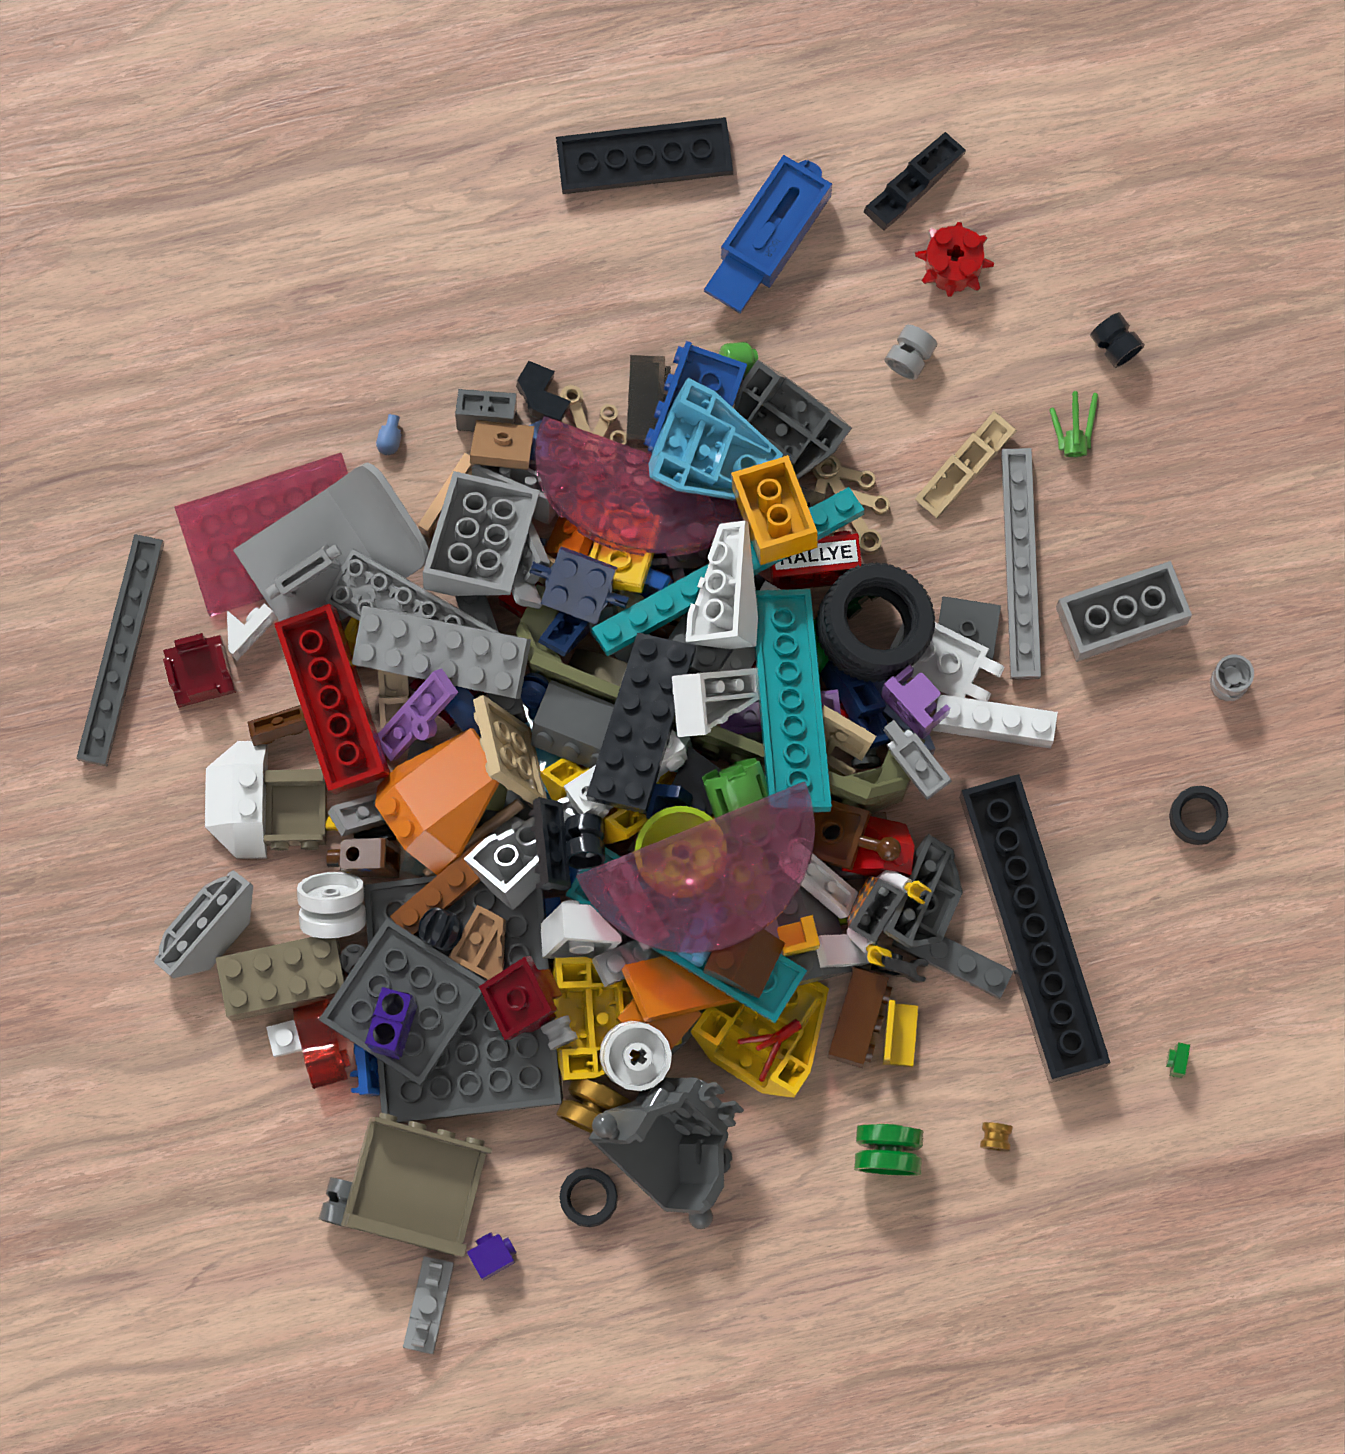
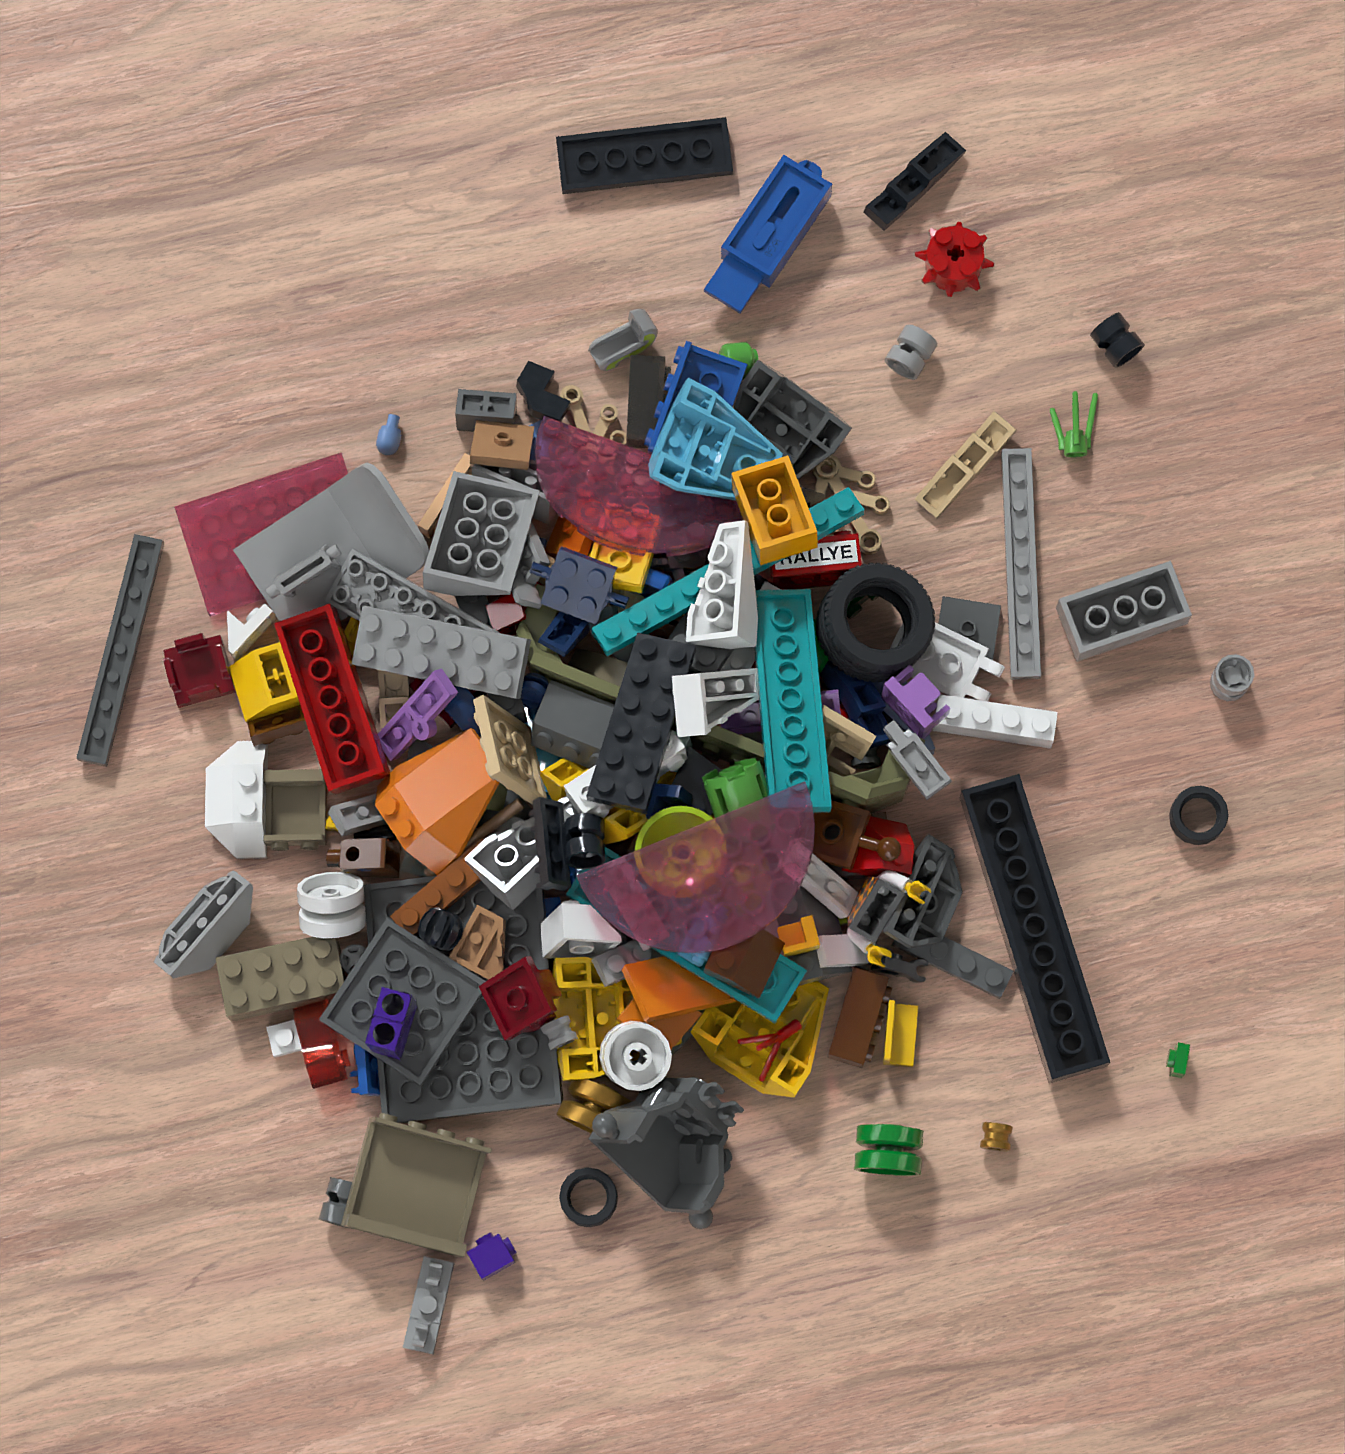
none -> yellow slope [229,642,300,723]
none -> panel [486,593,526,636]
none -> light grey animal [588,309,658,371]

